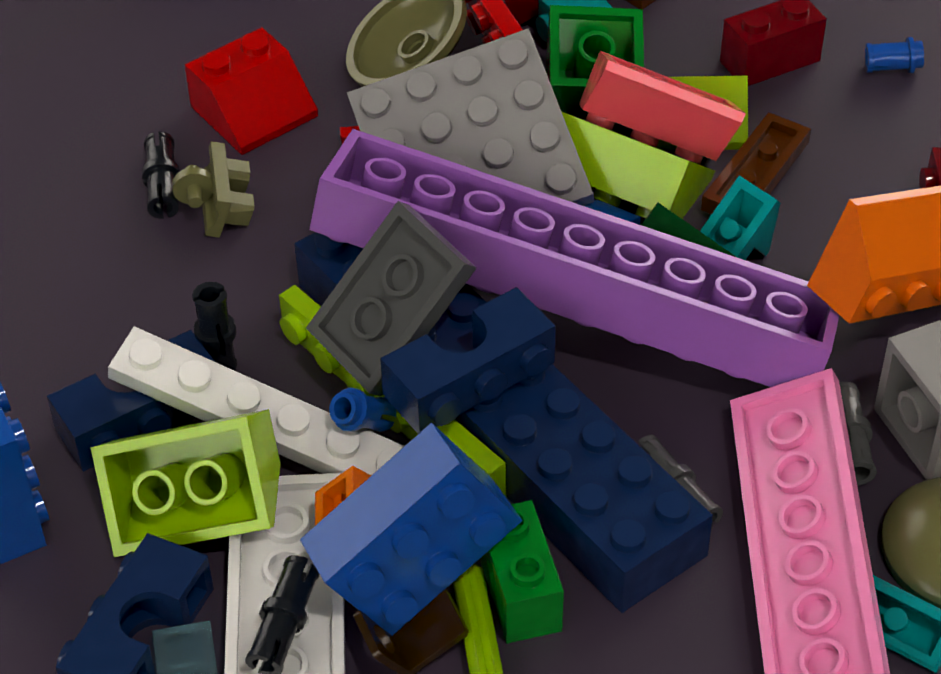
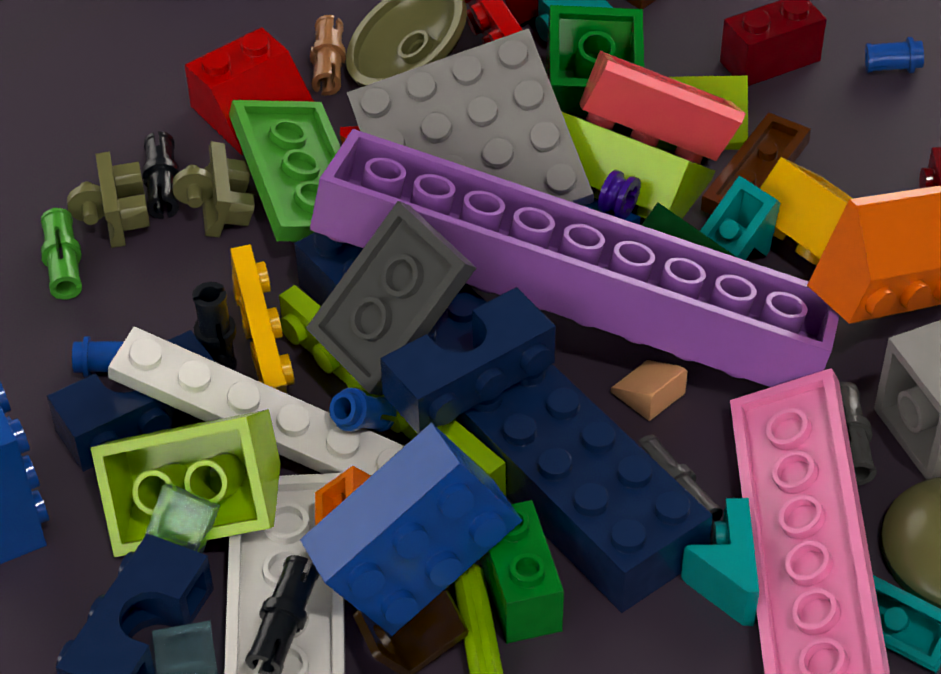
none -> bright green pin [41,208,82,300]
none -> olive hips [67,151,150,248]
none -> blue pin [72,336,124,378]
none -> clear light blue tile [144,483,220,554]
none -> bright green plate [229,100,341,242]
none -> yellow wing [230,244,295,394]
none -> medium nougat pin [310,15,346,96]
none -> dark purple bush [598,170,641,219]
none -> light nougat slope [611,360,688,421]
none -> teal slope [681,498,759,626]
none -> yellow slope [760,157,854,266]

